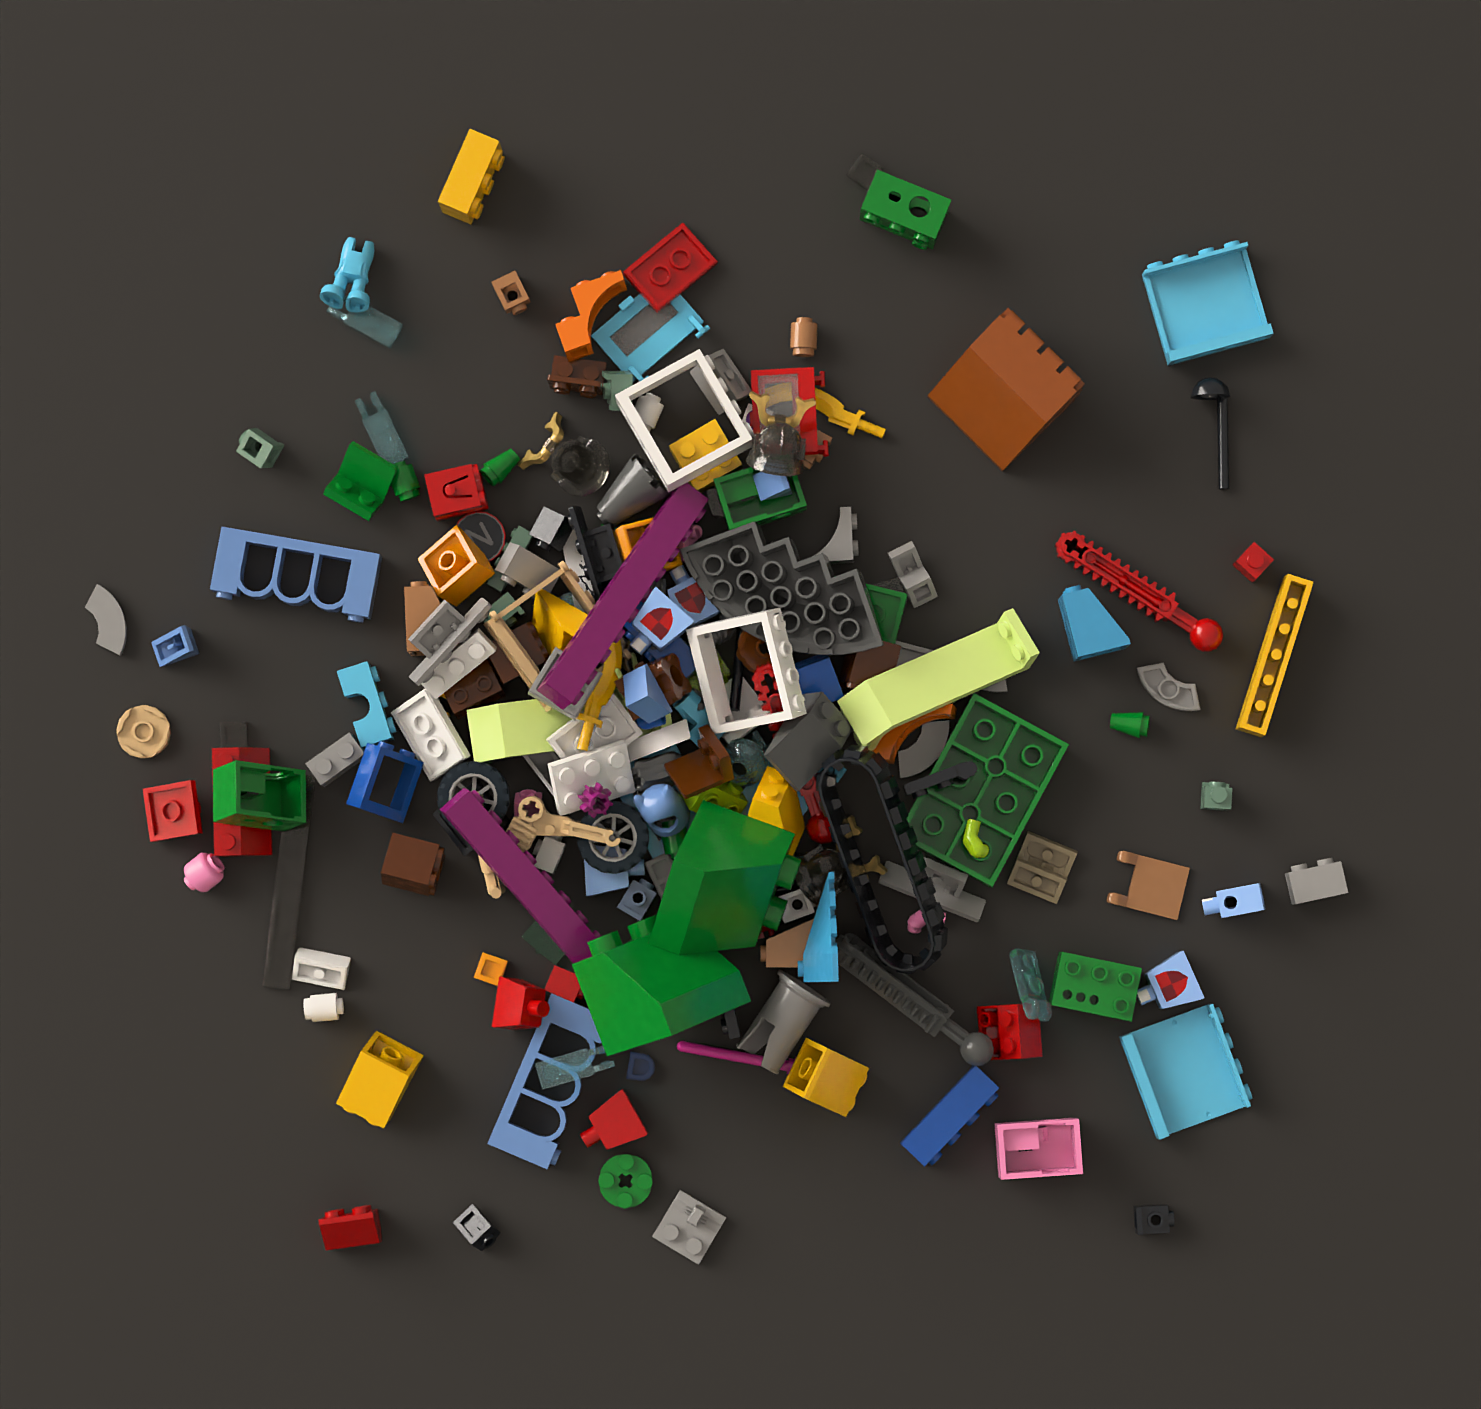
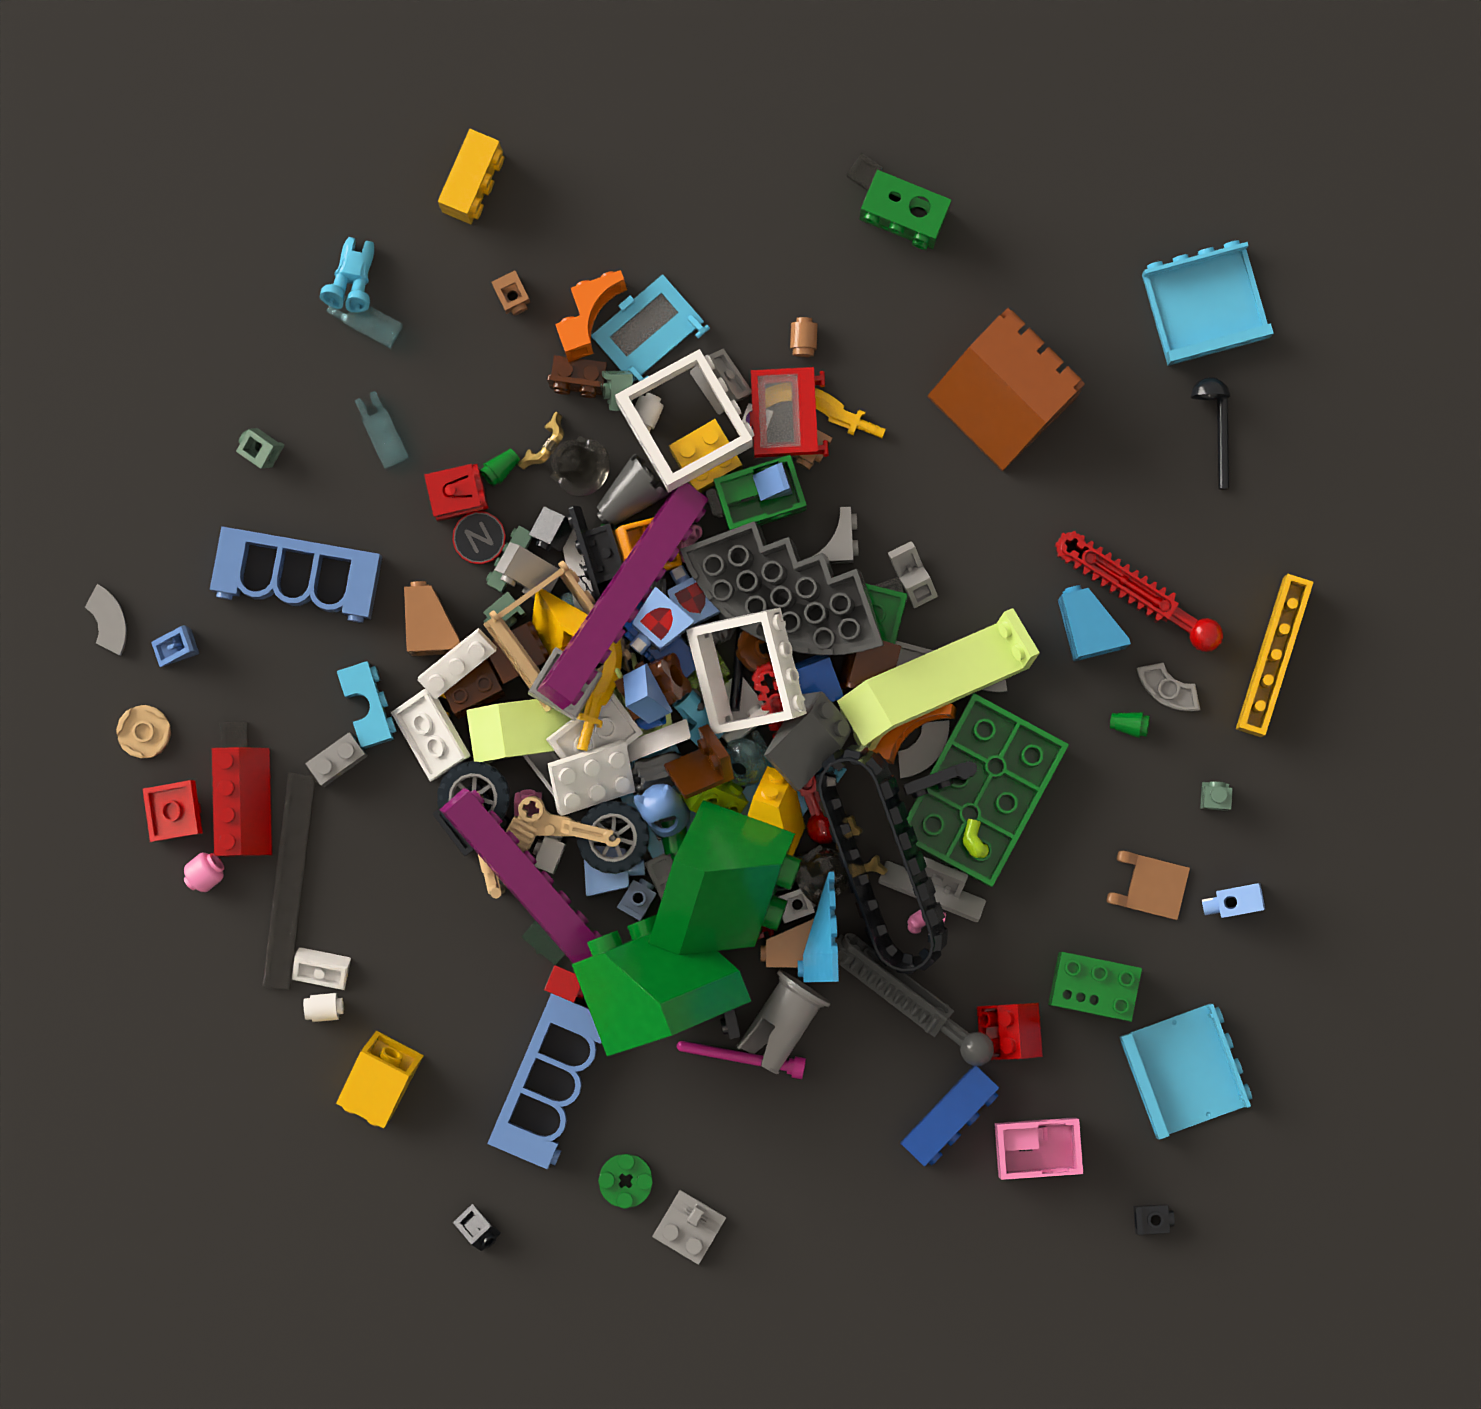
green piece [213,760,306,831] -> none
red slope [318,1205,382,1250] -> none
green bracket [323,441,398,521] -> none
blue window [346,741,424,823] -> none
reddish brown piece [381,832,446,896] -> none
green brick [391,461,421,502] -> none
light grey bracket [408,598,492,686] -> none
light orange slope [418,525,495,607] -> none
light orange tile [474,952,508,986] -> none
torso [492,976,550,1030] -> none
clear light blue hinge [535,1046,615,1090] -> none
magenta gear [578,782,613,818] -> none
red torso [580,1088,648,1150] -> none
red tile [623,223,718,314] -> none
dark blue tile [626,1052,655,1081] -> none
clear smoke helmet [746,391,816,476] -> none
yellow slope [783,1038,869,1117] -> none
dark tan slope [1007,831,1078,904] -> none
clear light blue hinge [1009,948,1052,1022] -> none
light blue torso [1137,951,1204,1009] -> none
red brick [1232,542,1274,583] -> none
light grey brick [1285,857,1348,905] -> none

